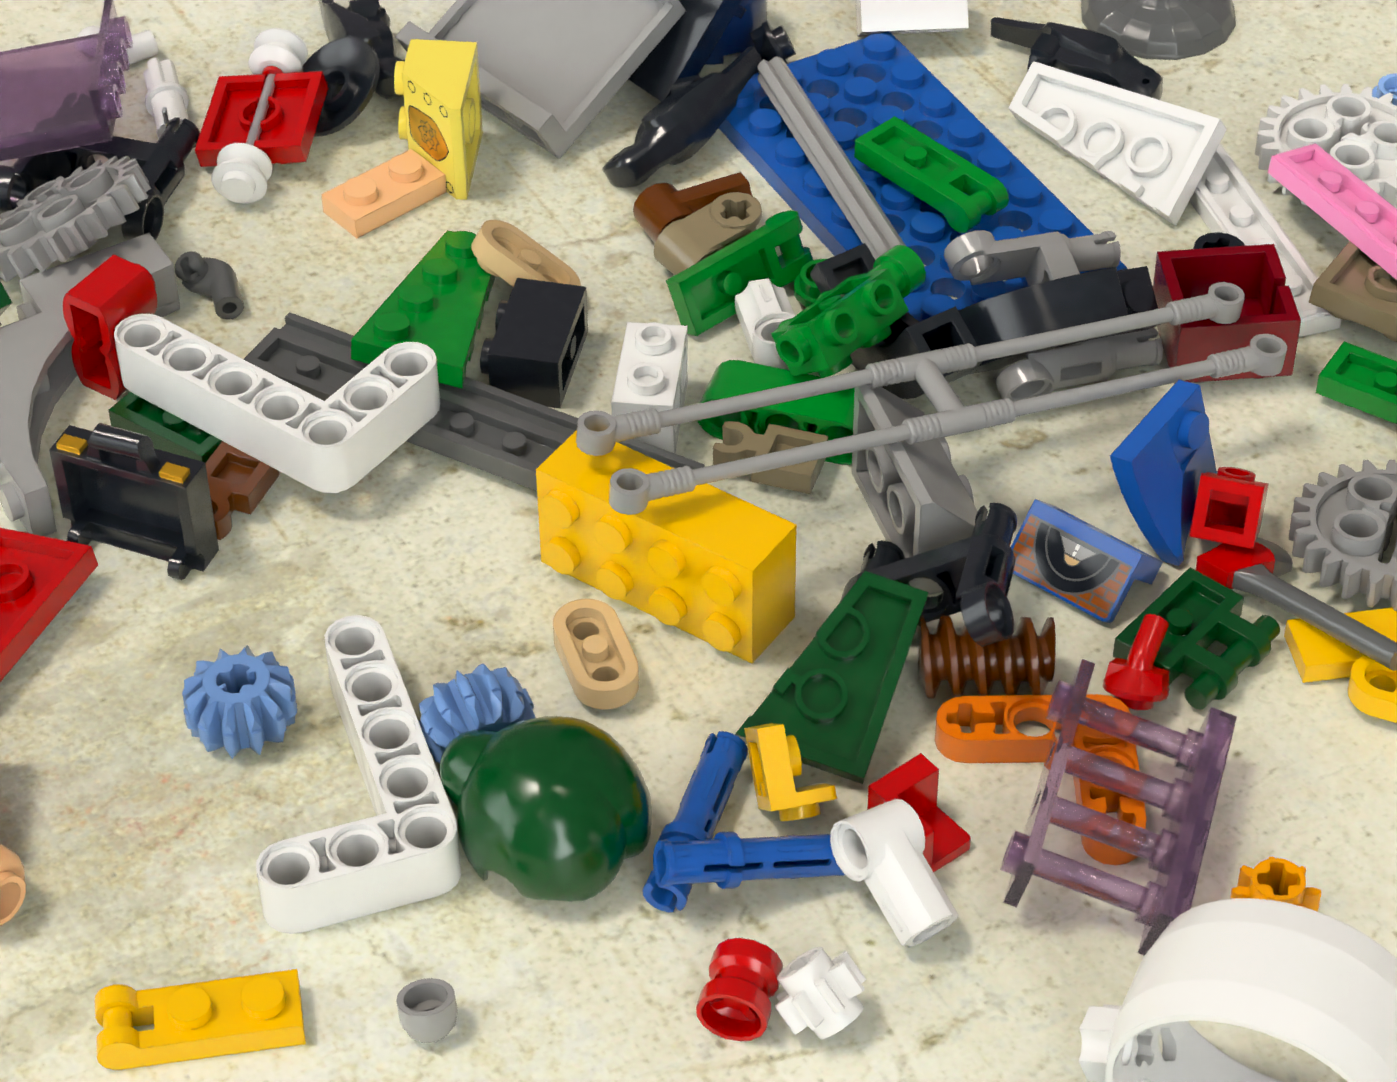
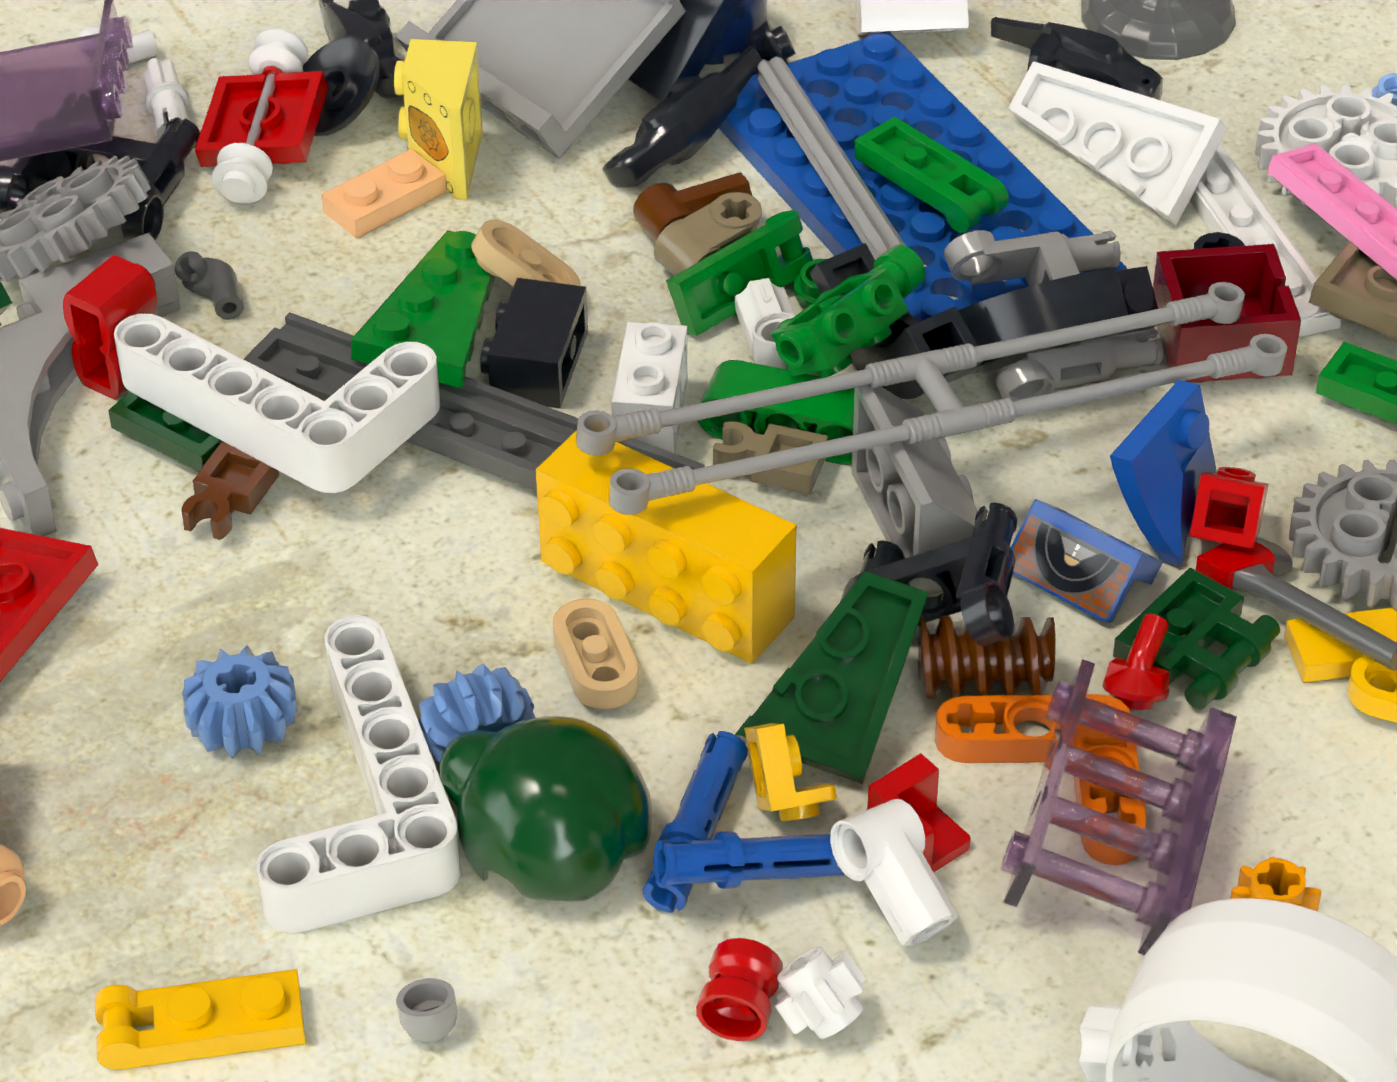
black piece [49,423,219,580] -> none

